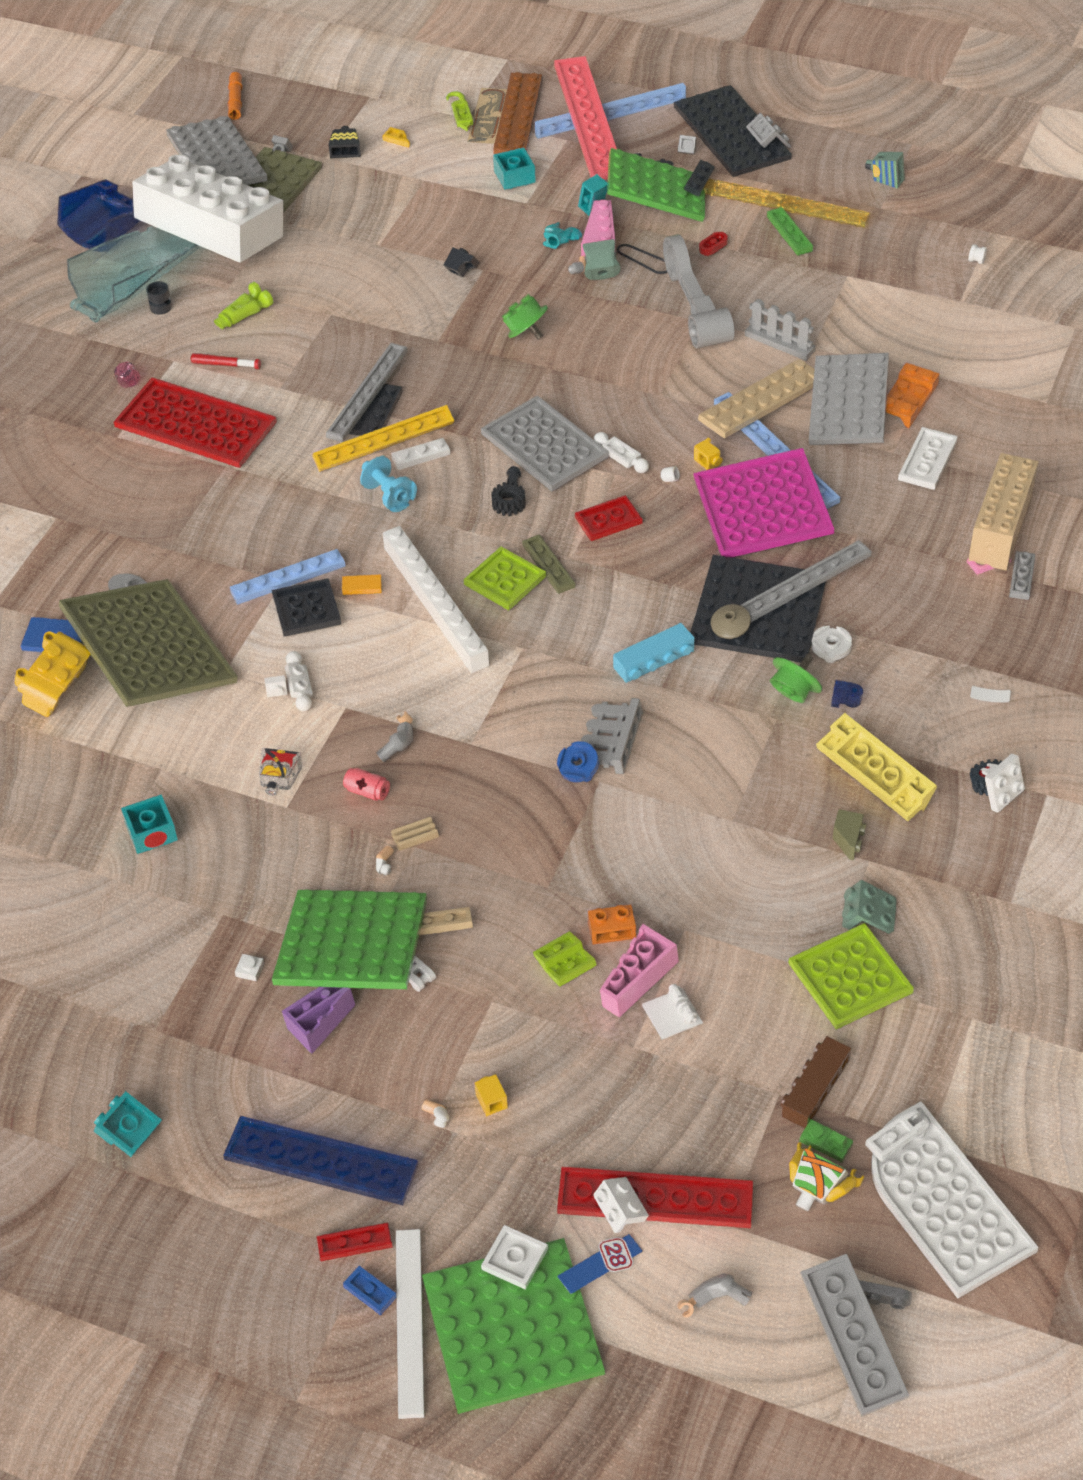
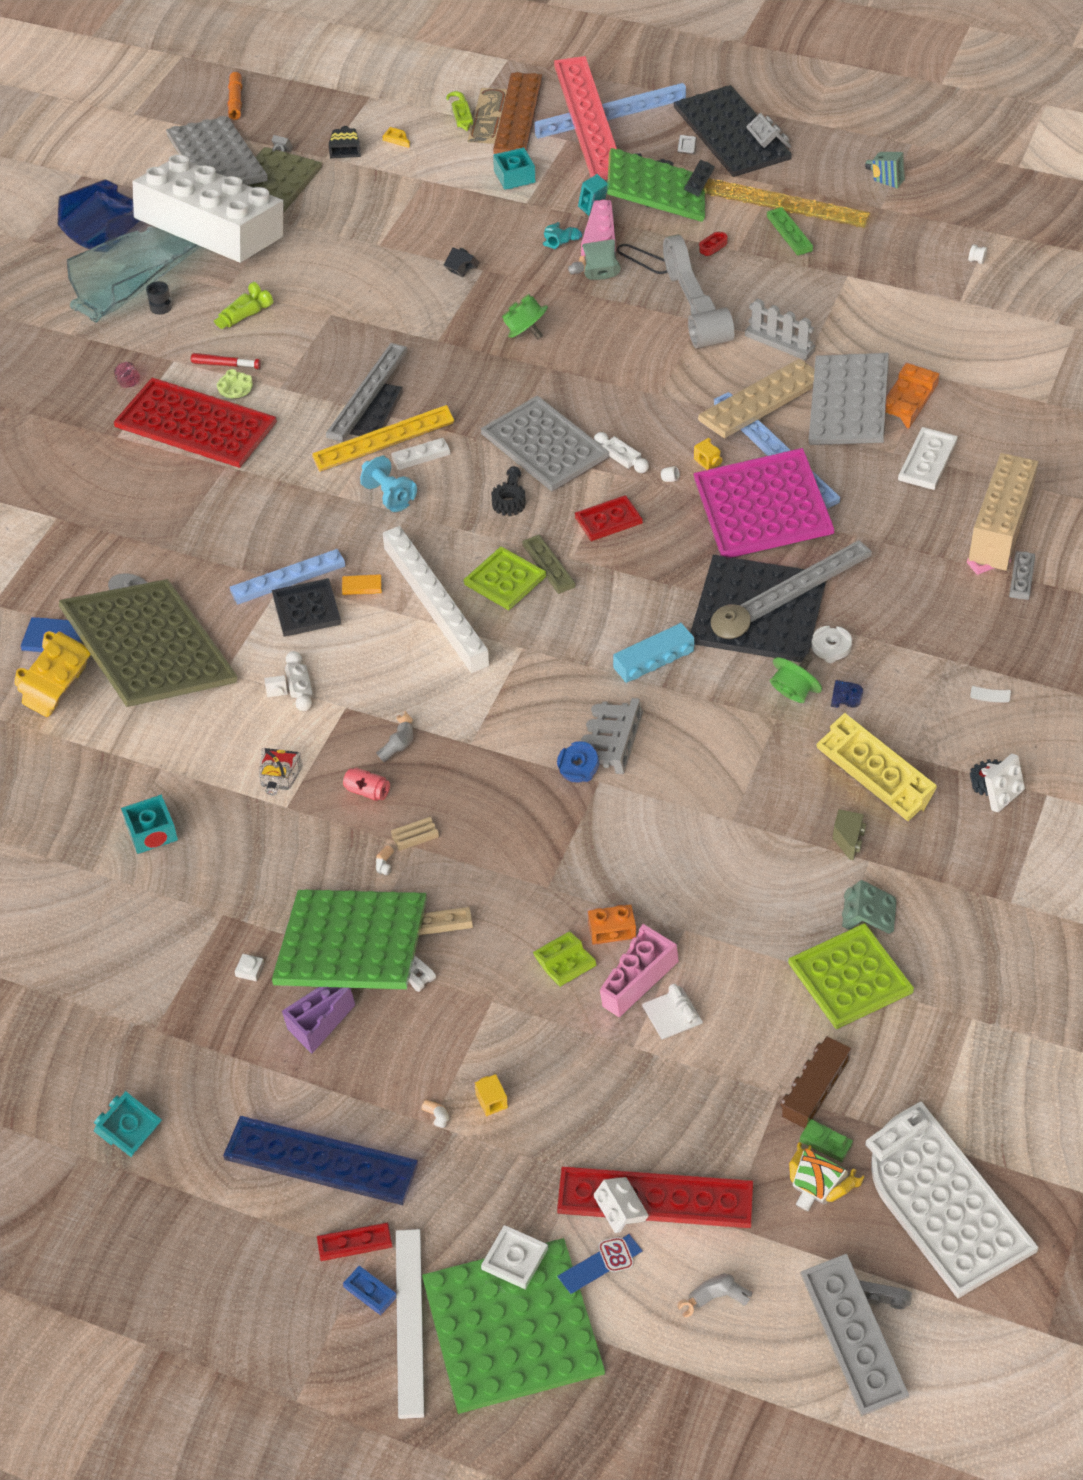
none -> yellowish green dish [217,369,253,399]

